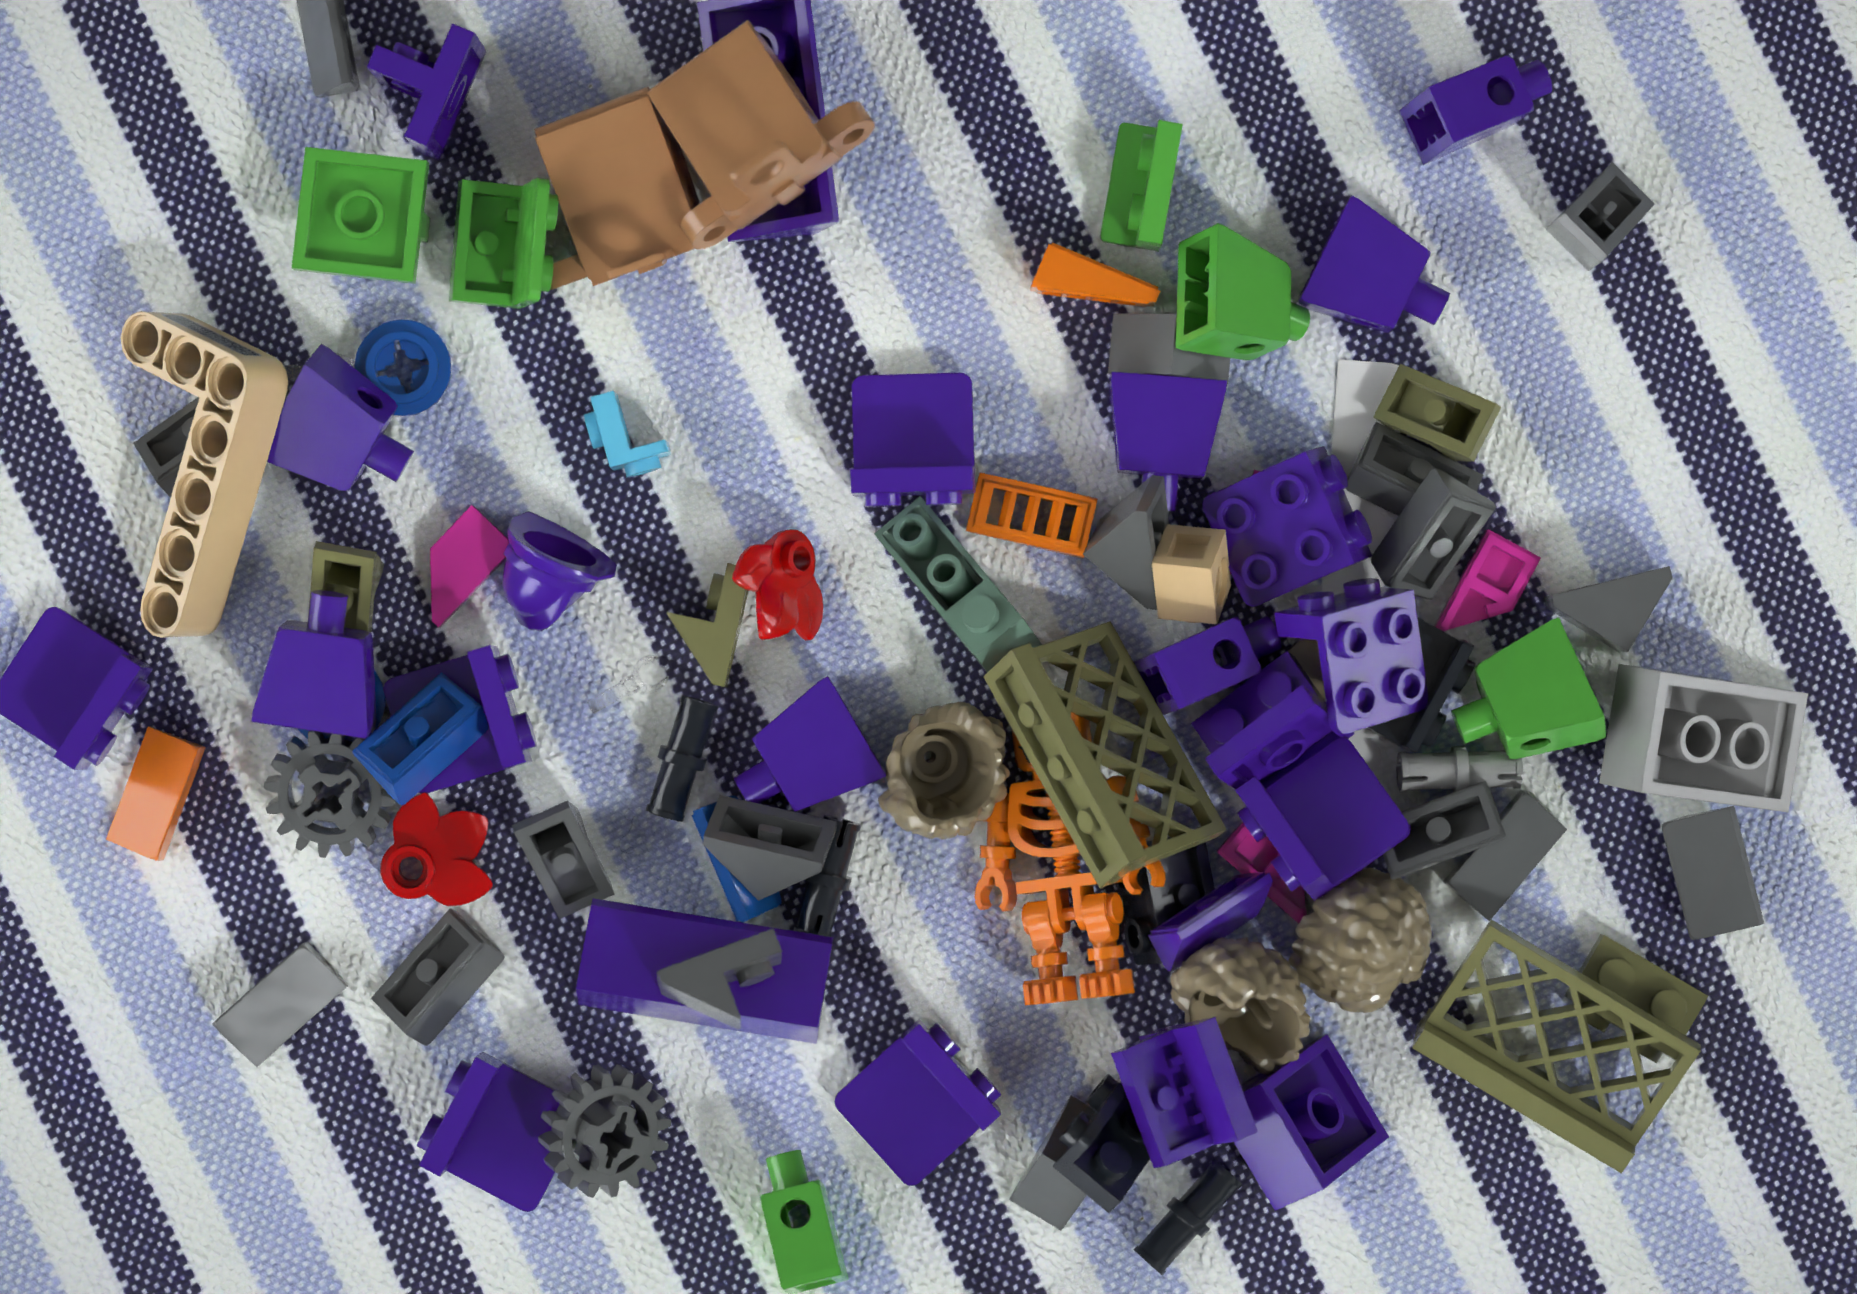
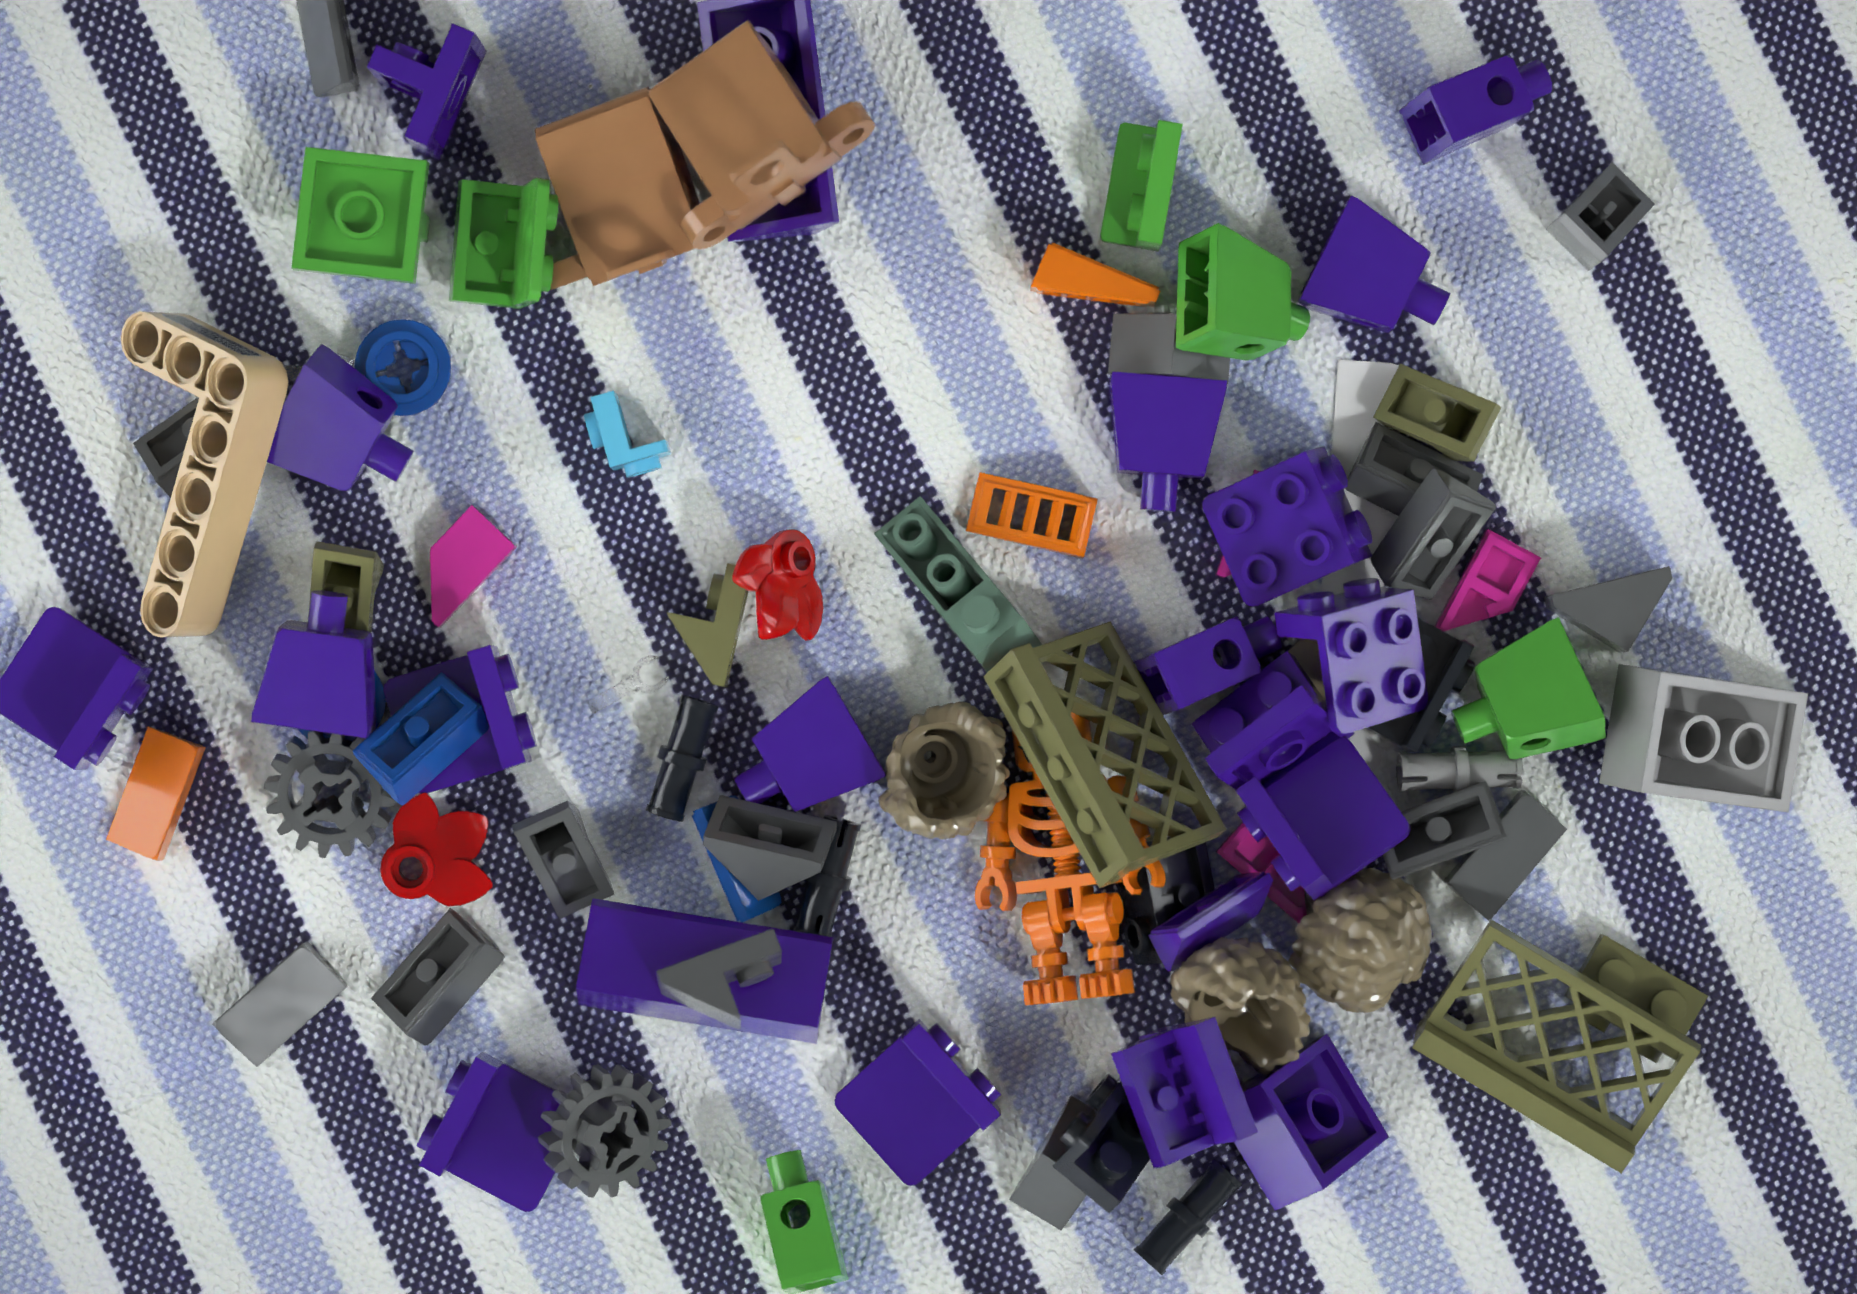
dark purple piece [502,511,617,631] -> none
dark purple bracket [850,373,975,507] -> none
dark grey slope [1083,475,1169,610] -> none
tan brick [1152,524,1231,624] -> none
dark grey slope [1662,806,1764,940] -> none

